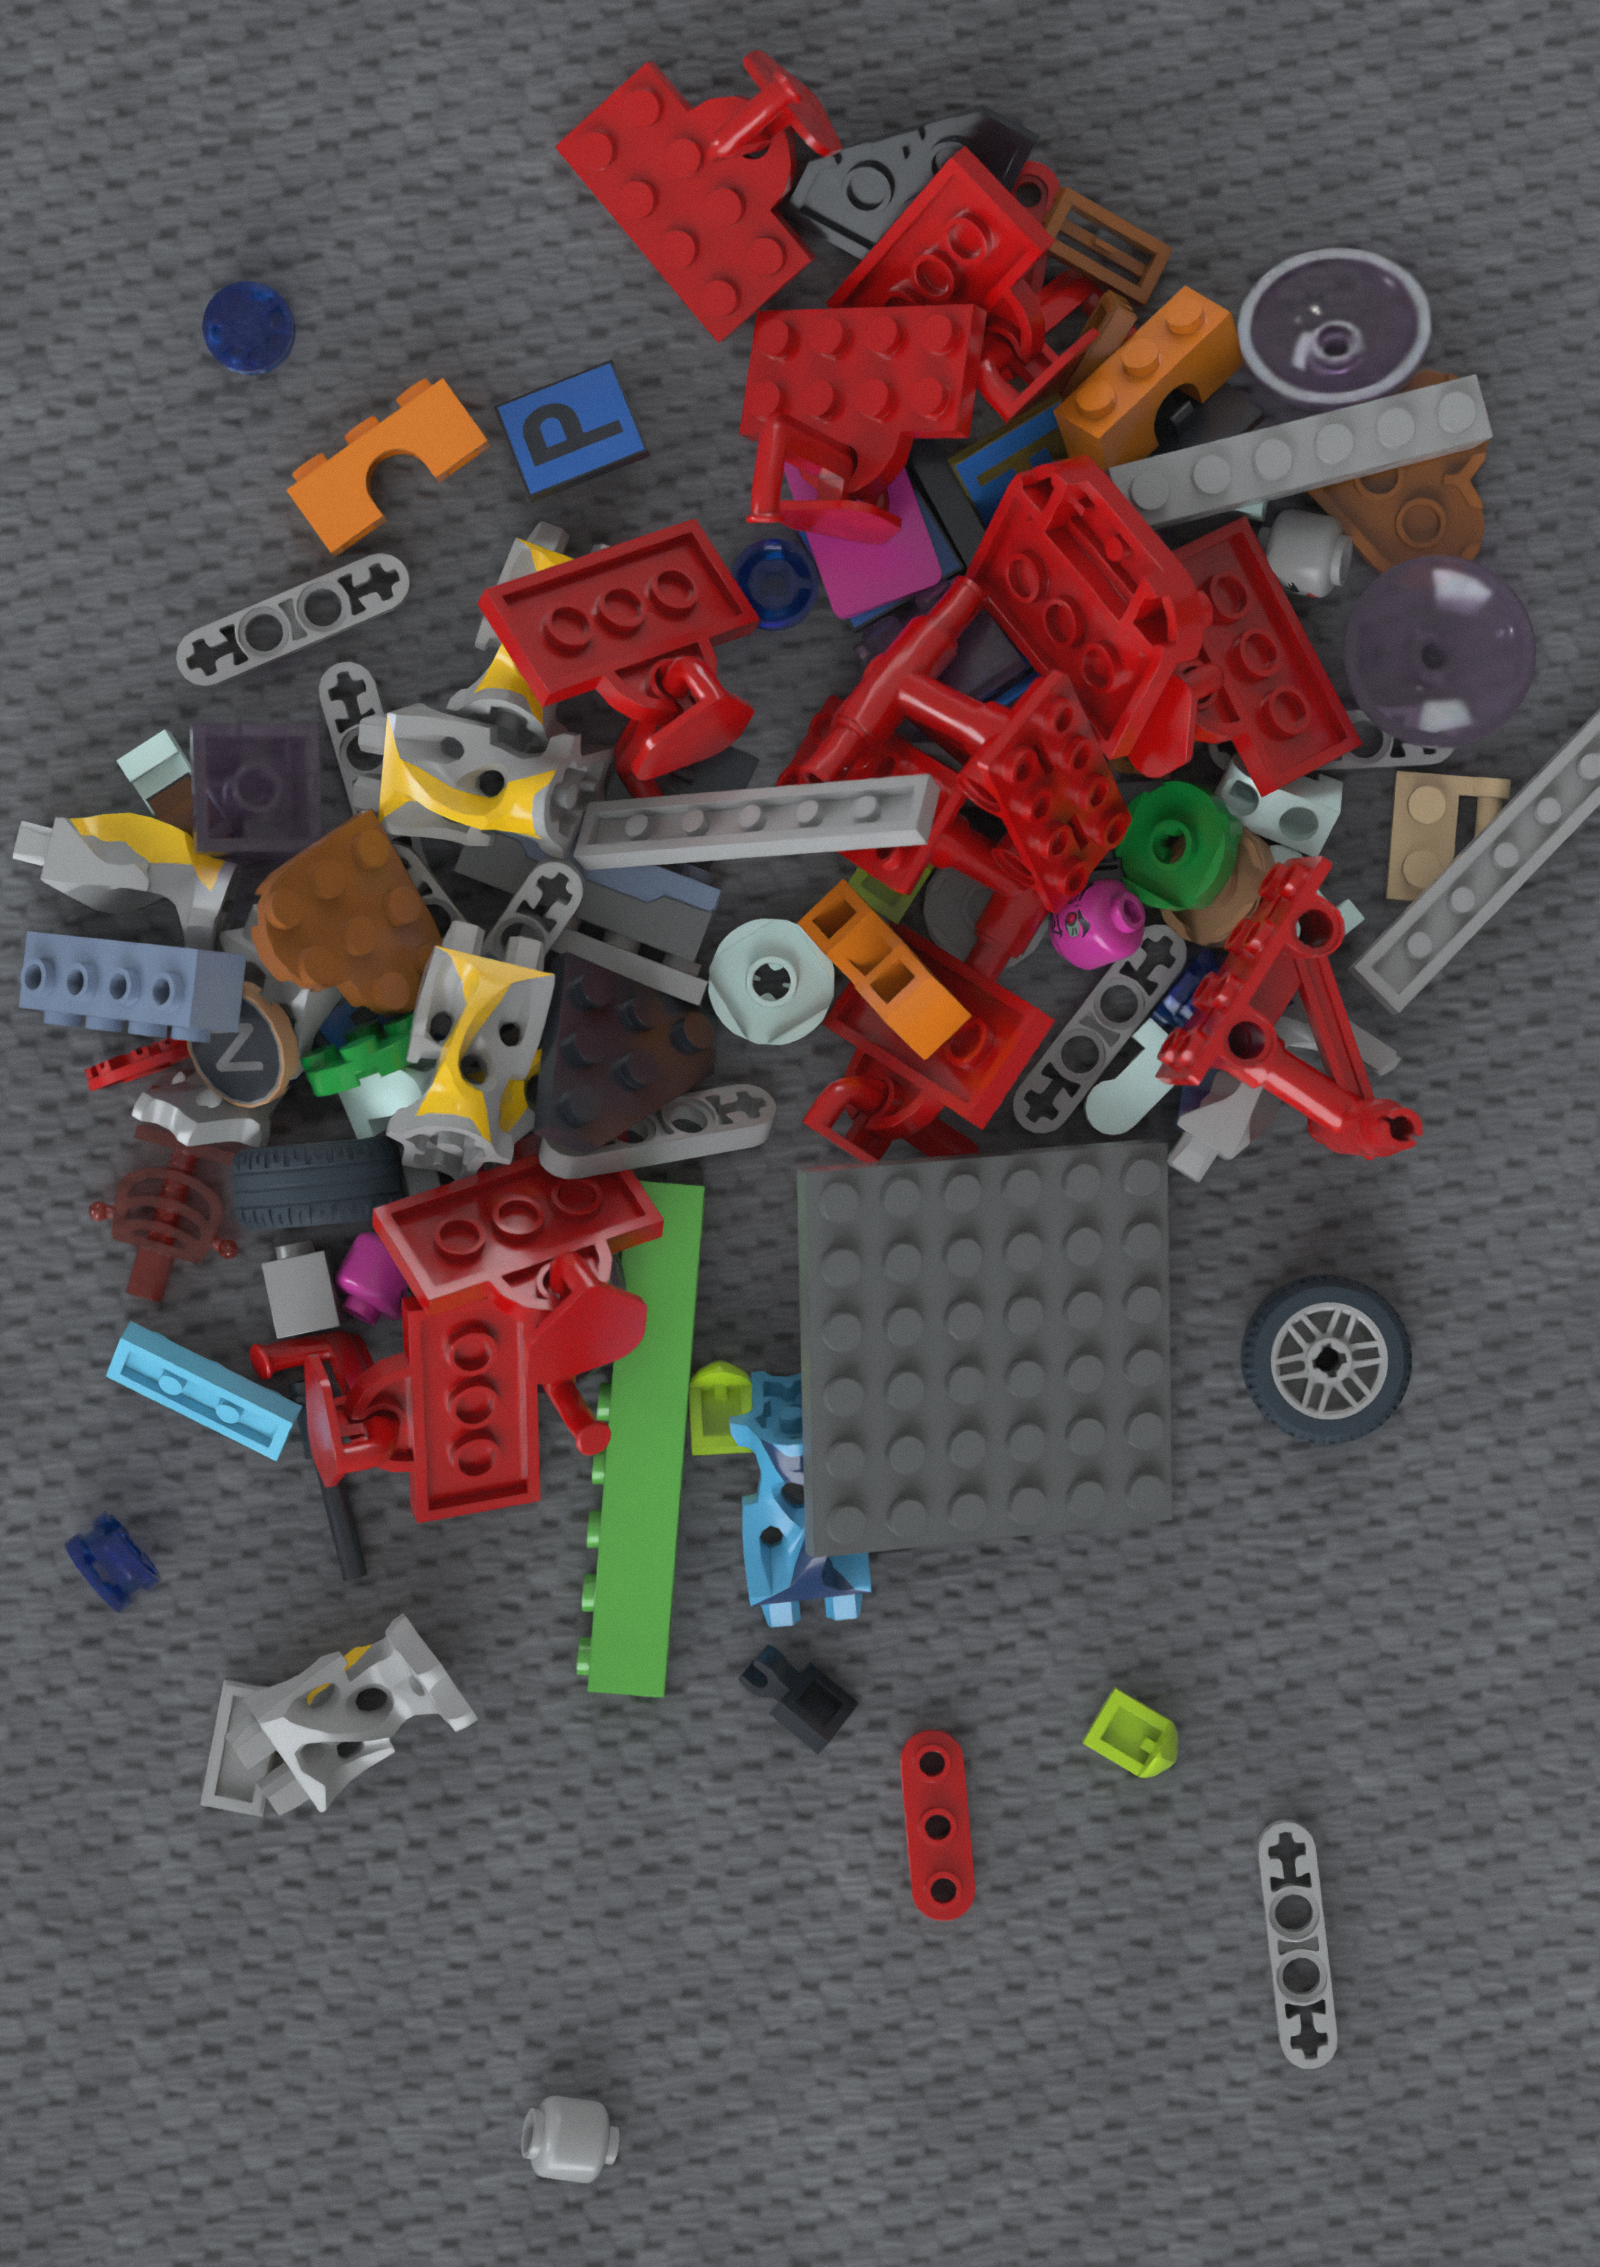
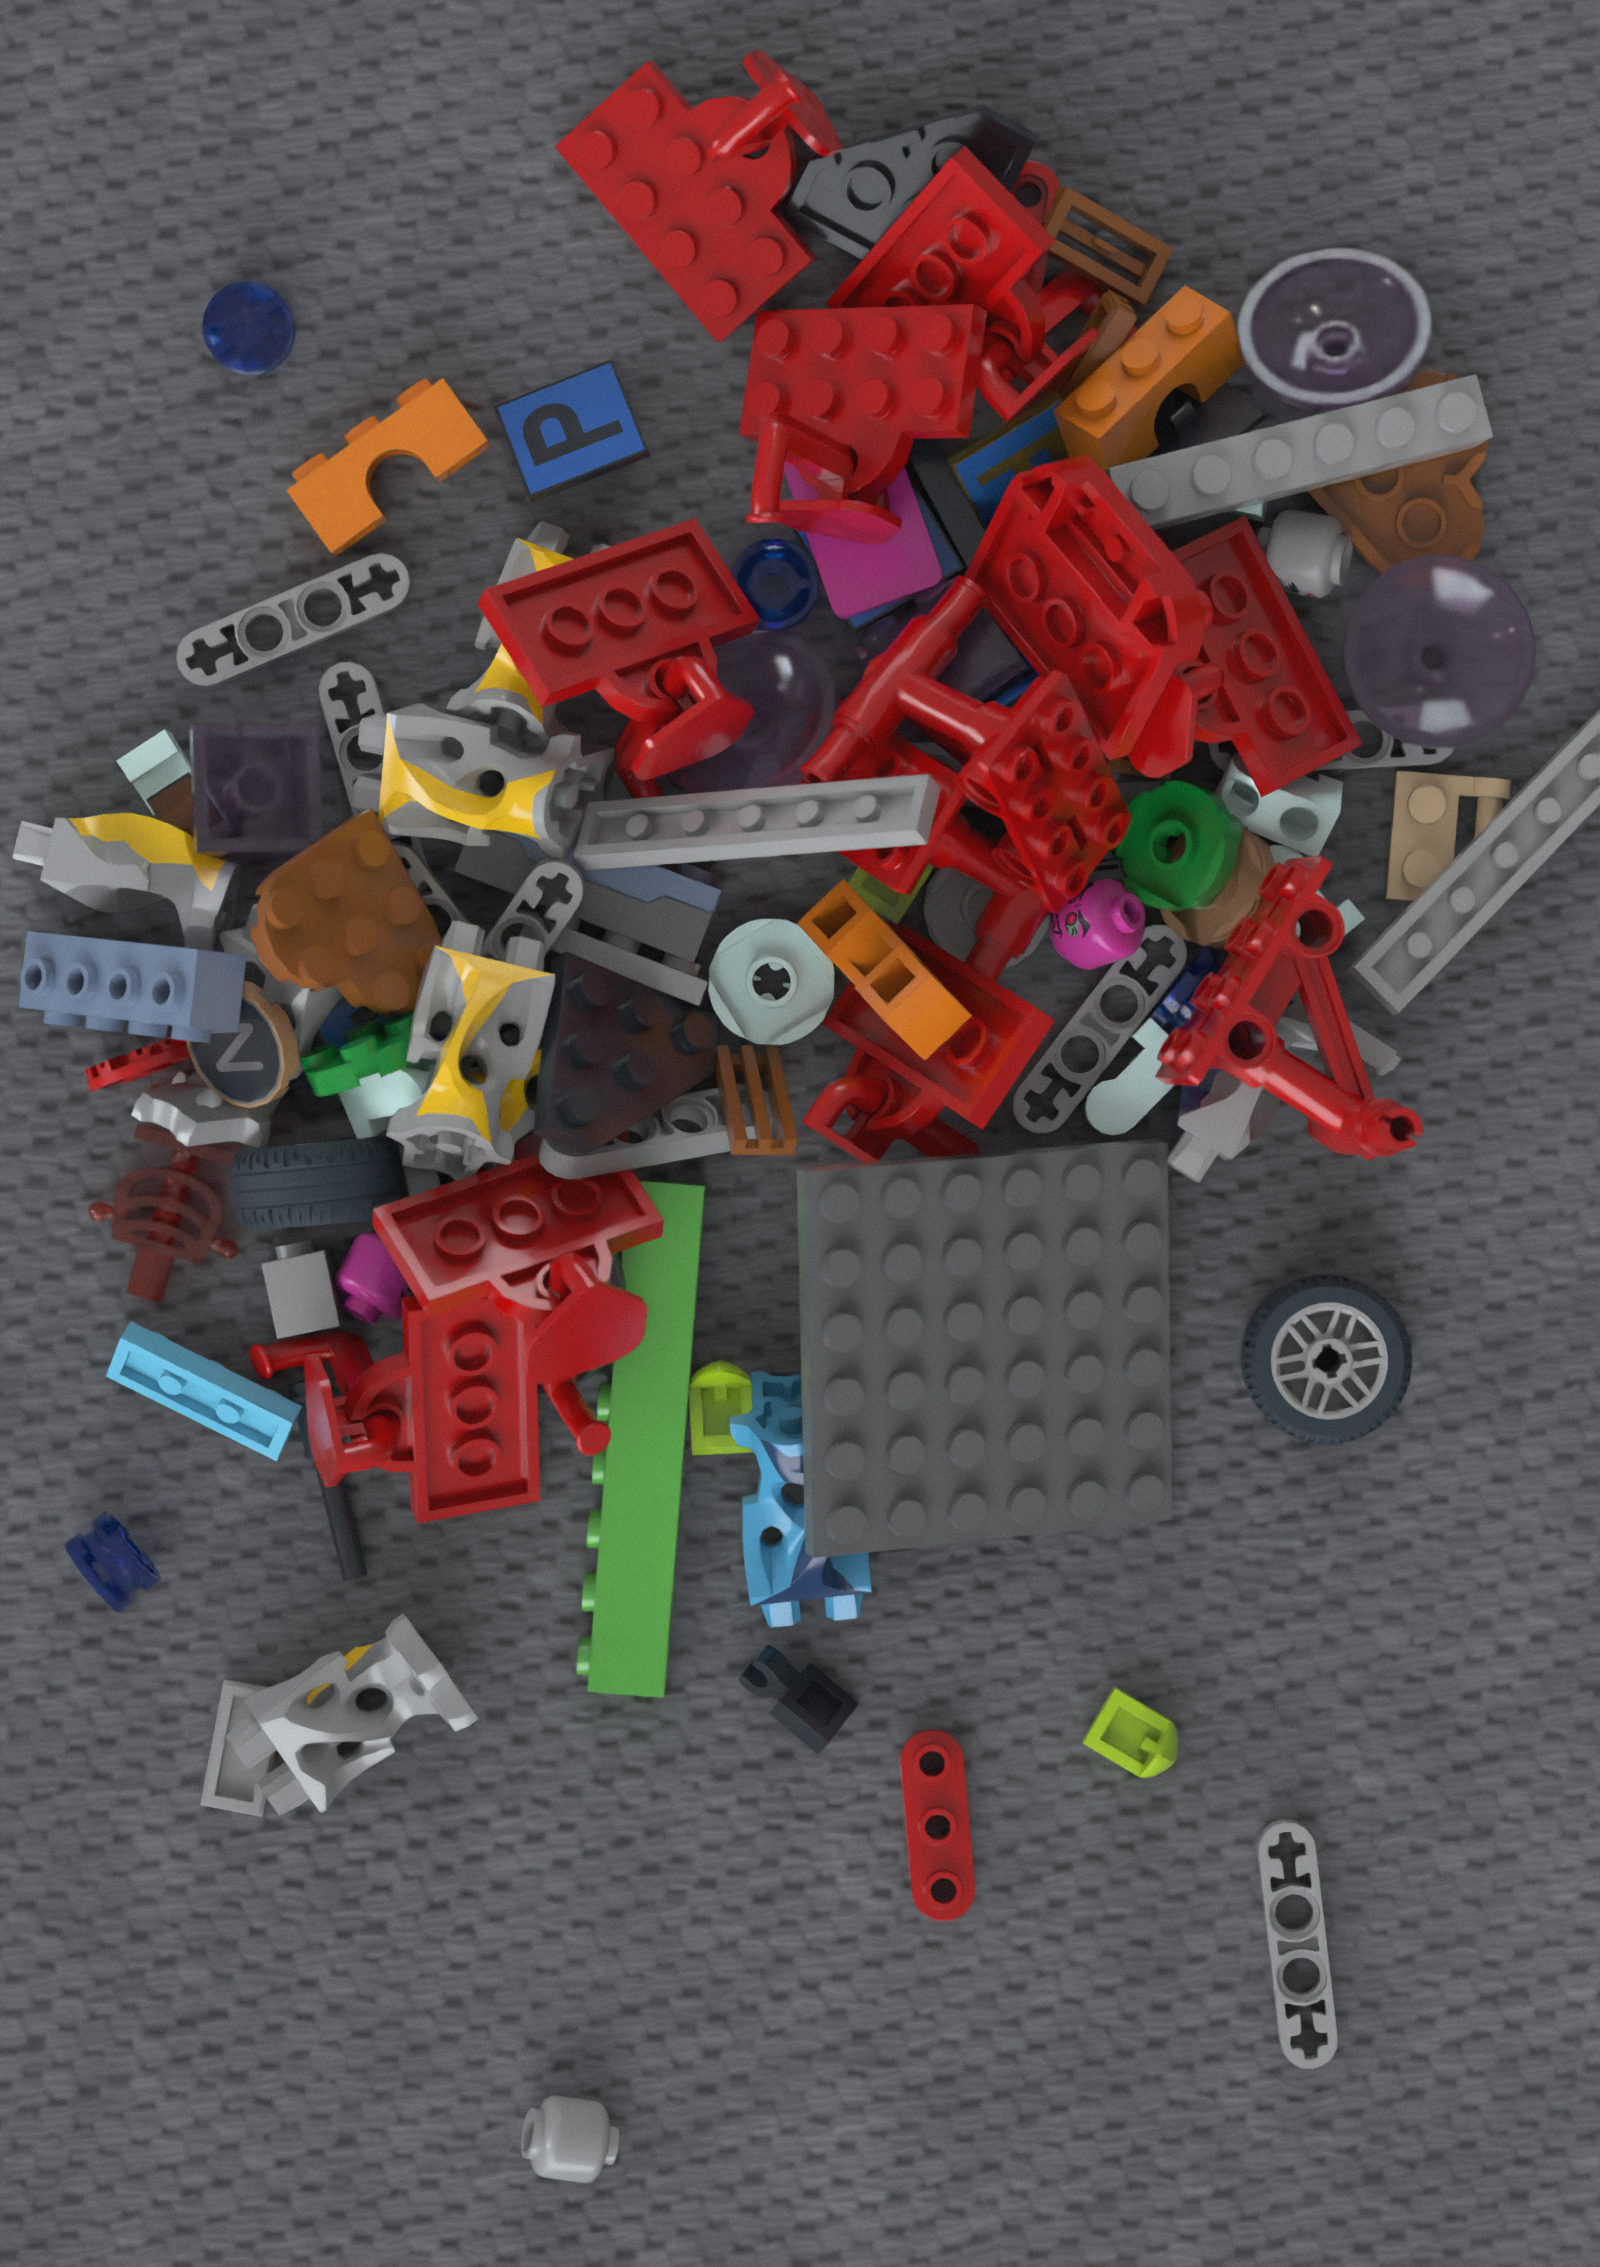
none -> clear purple dish [668,627,839,794]
none -> dark orange tile [714,1045,798,1155]

